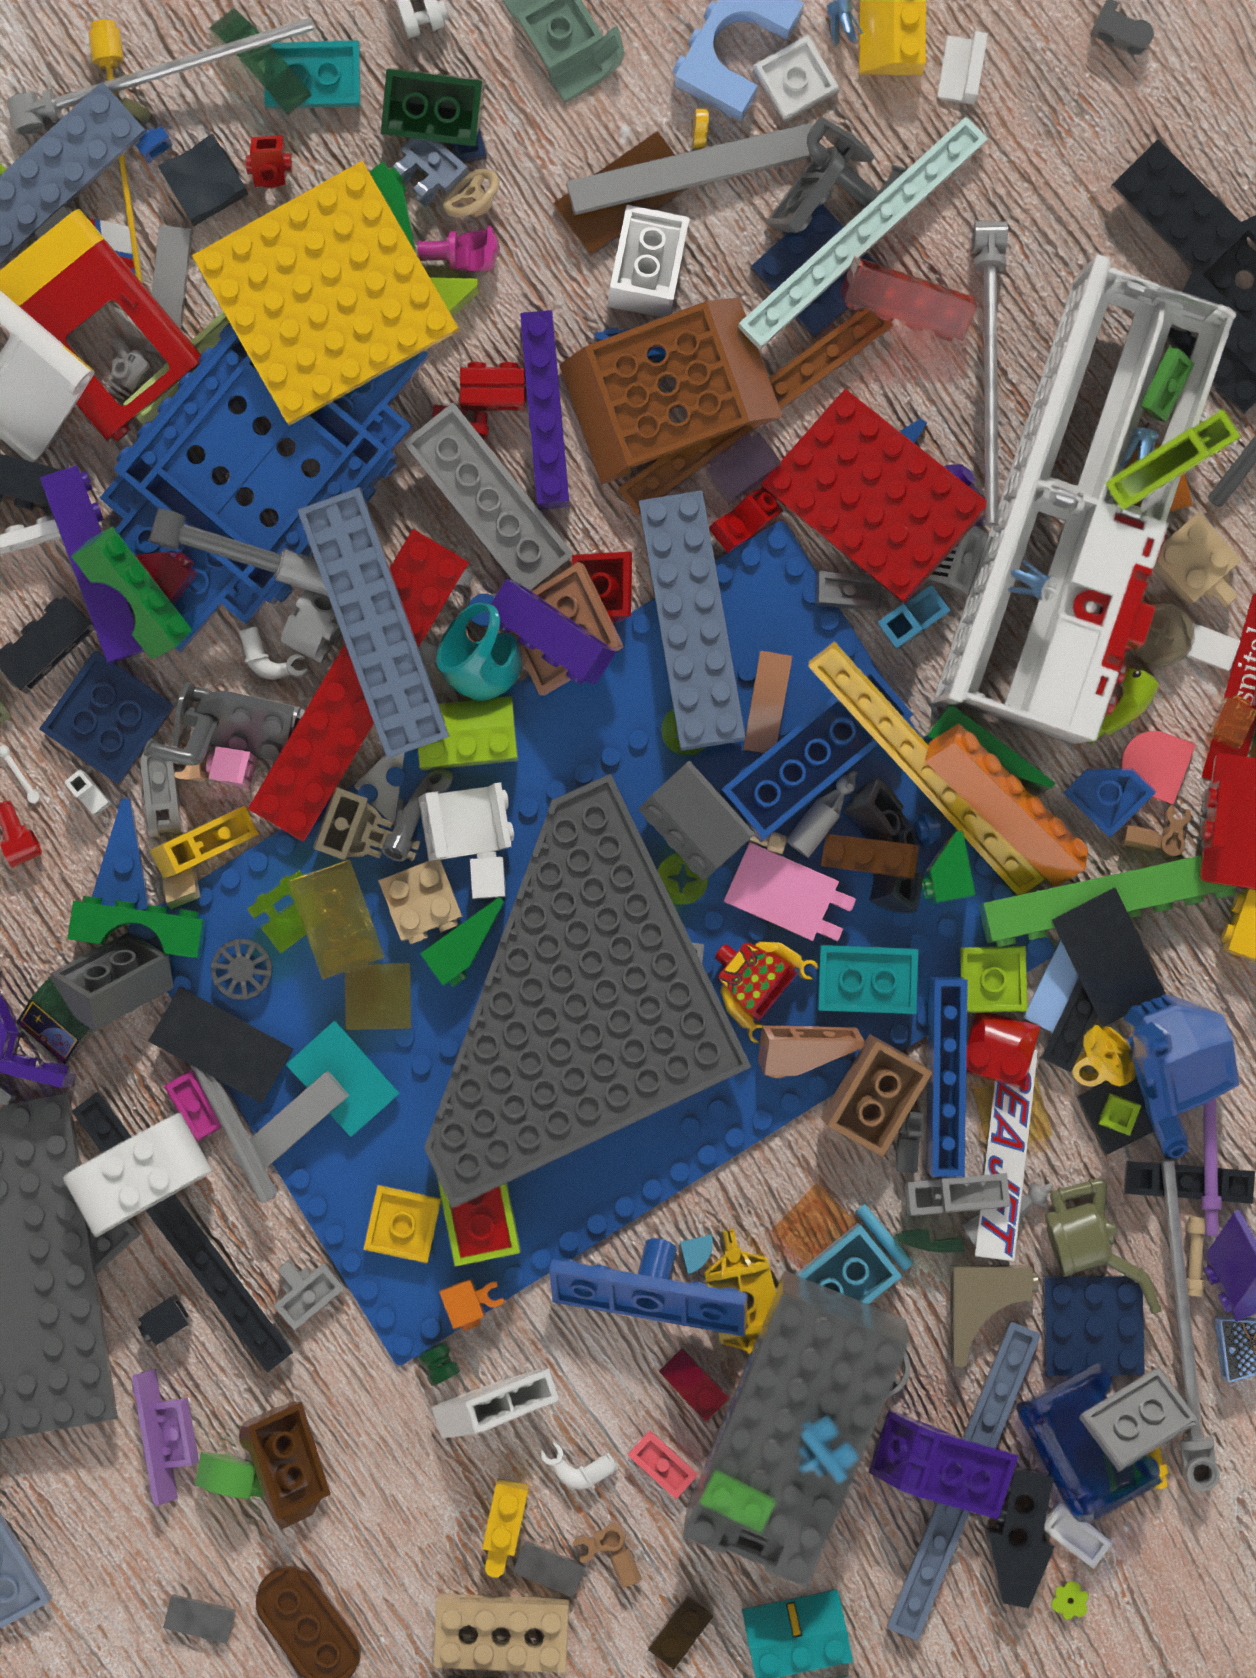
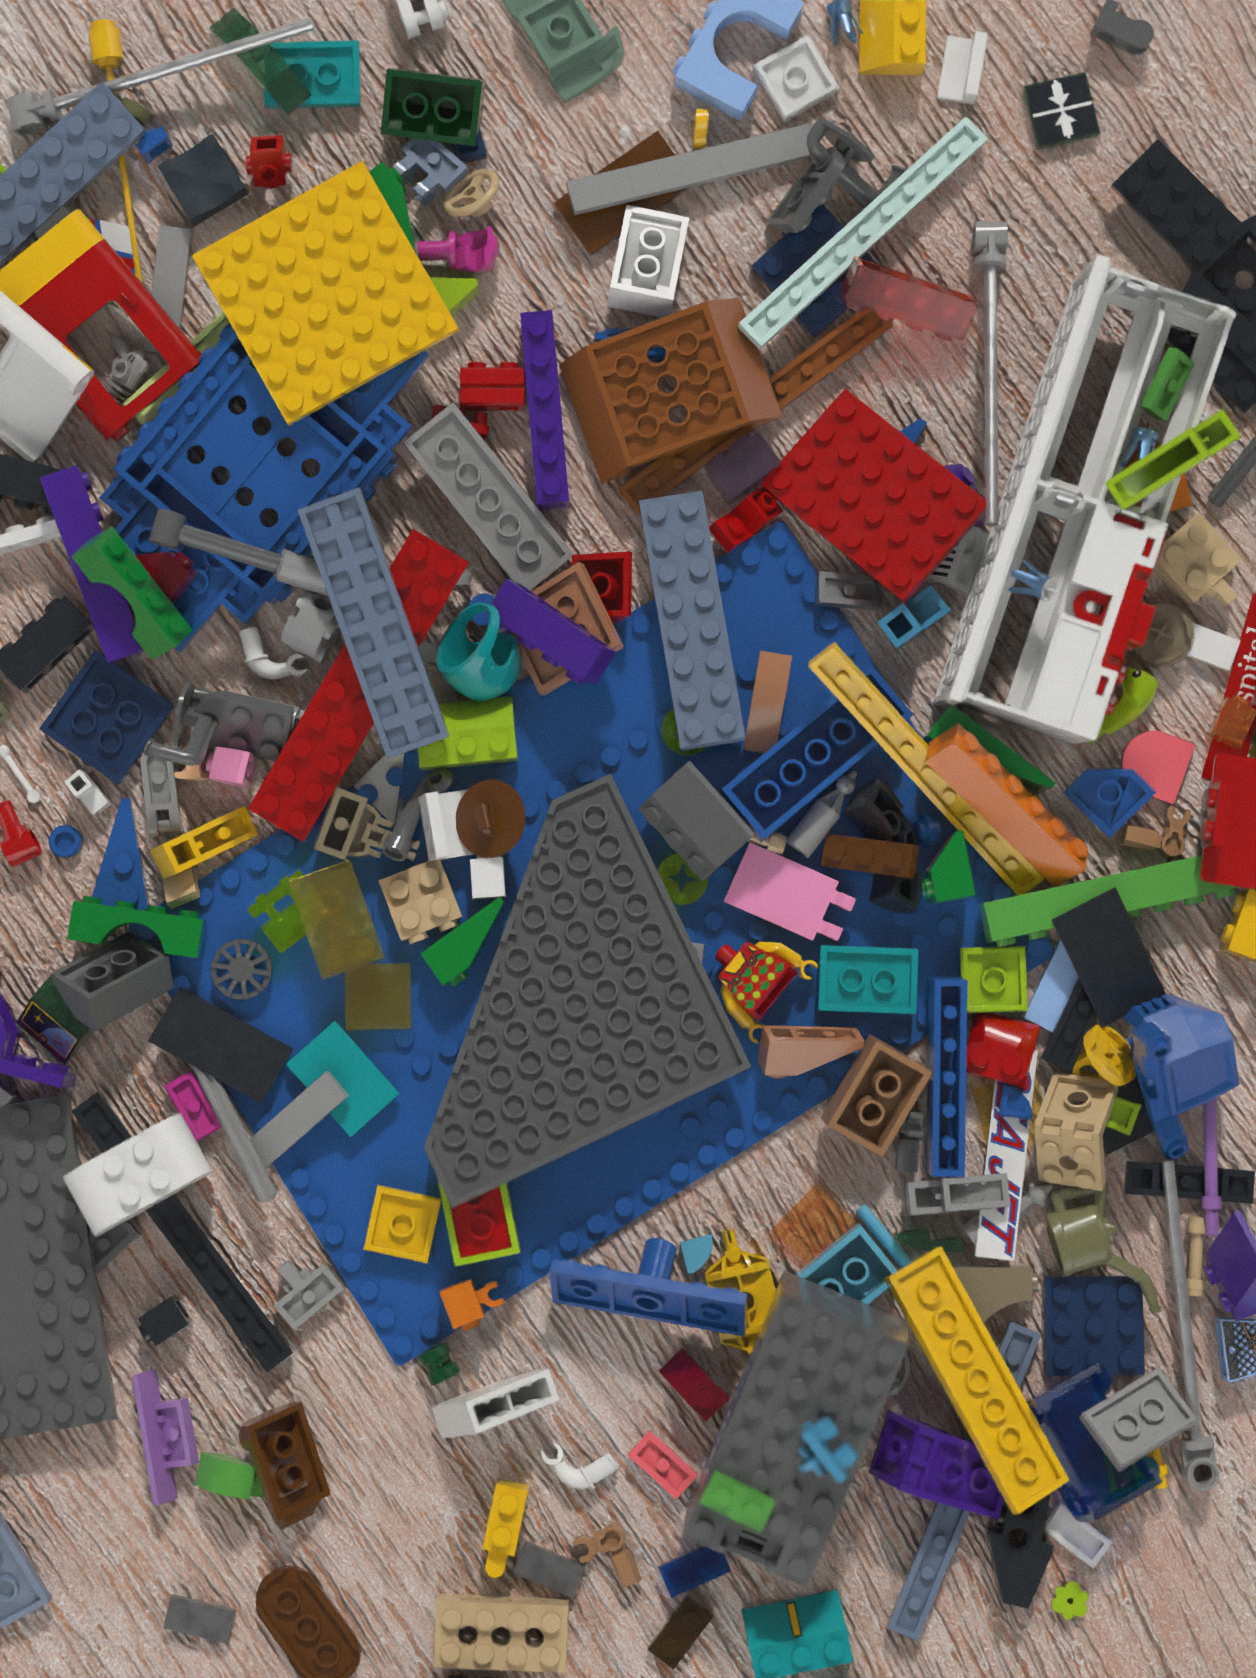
none -> blue tile [49,825,83,858]
none -> reddish brown shield [456,780,526,858]
none -> clear blue plate [658,1545,731,1598]
none -> yellow plate [884,1246,1069,1514]
none -> blue tile [999,1083,1032,1120]
none -> black tile [1022,72,1101,150]
none -> tan bracket [1034,1072,1118,1191]

